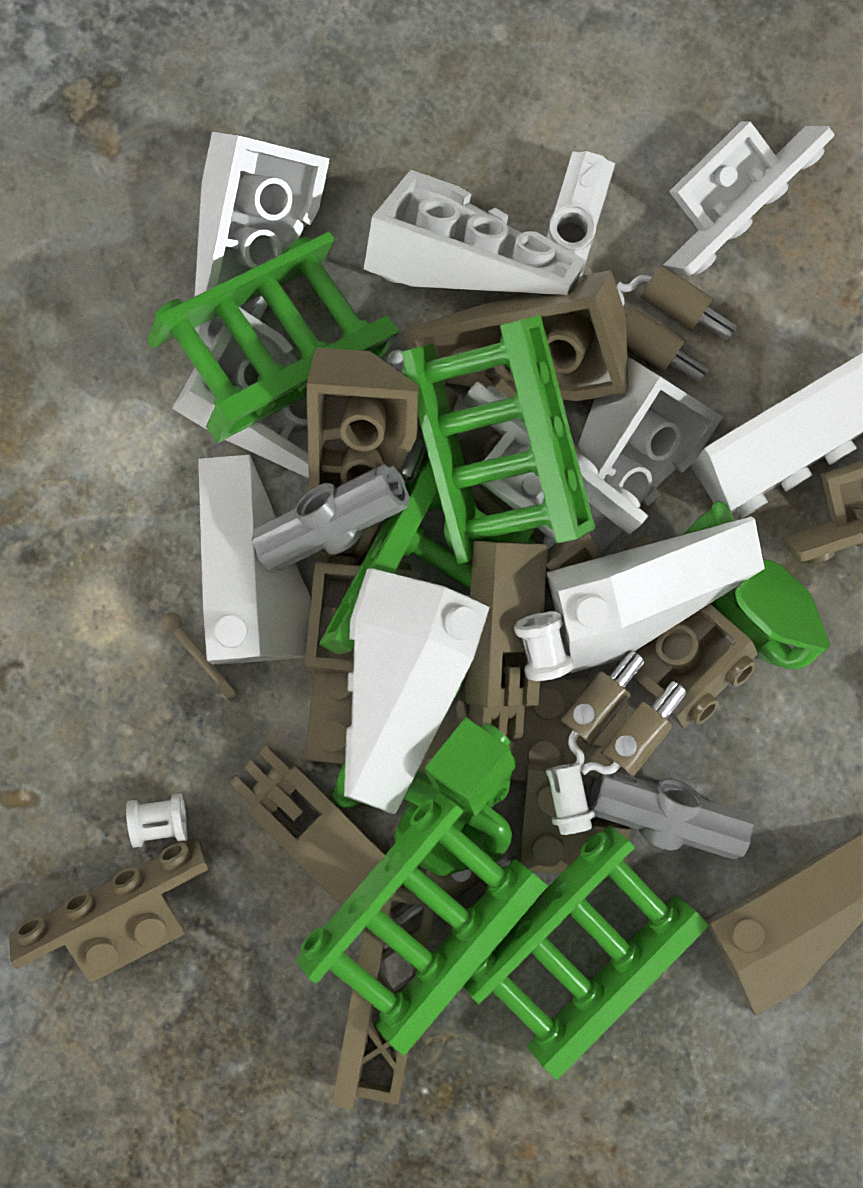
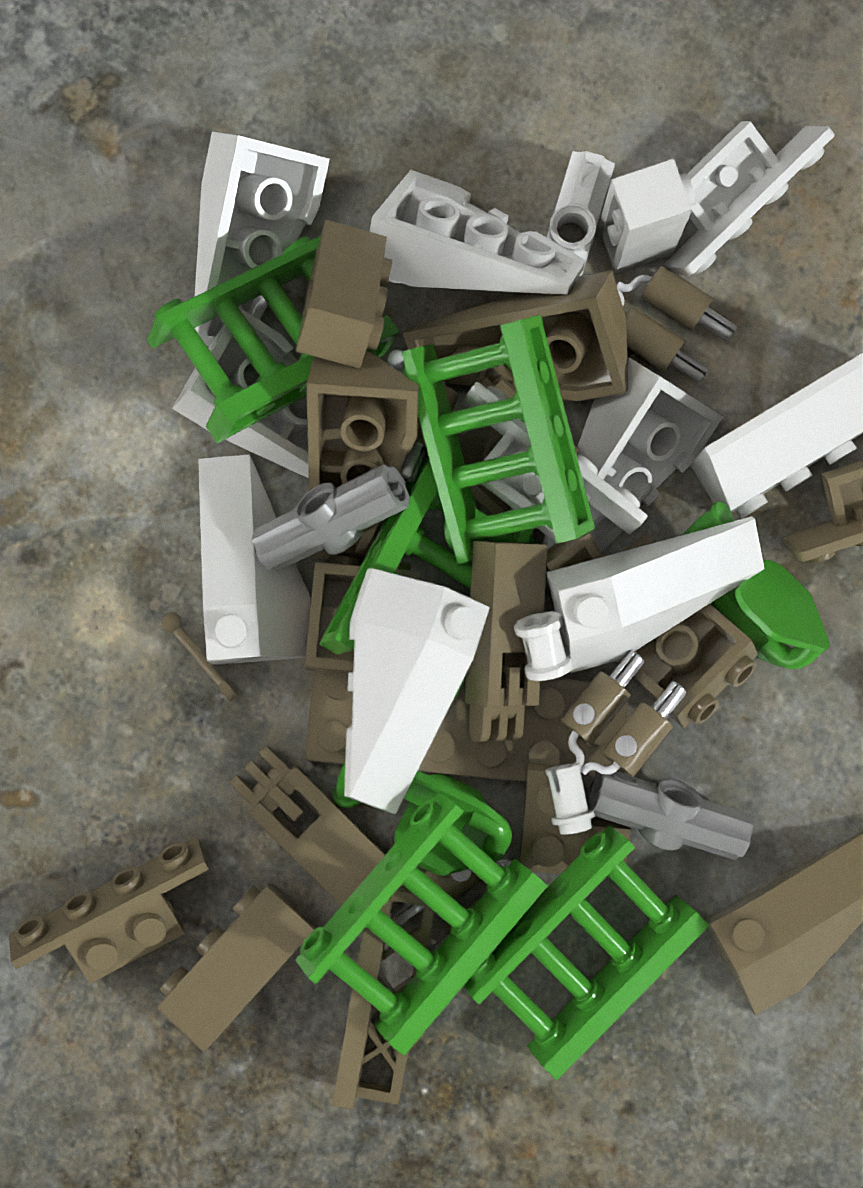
white bush [126,794,188,848] -> none
bright green brick [425,717,517,817] -> none
none -> dark tan brick [156,884,318,1052]
none -> dark tan brick [296,220,392,369]
none -> white brick [598,159,696,274]

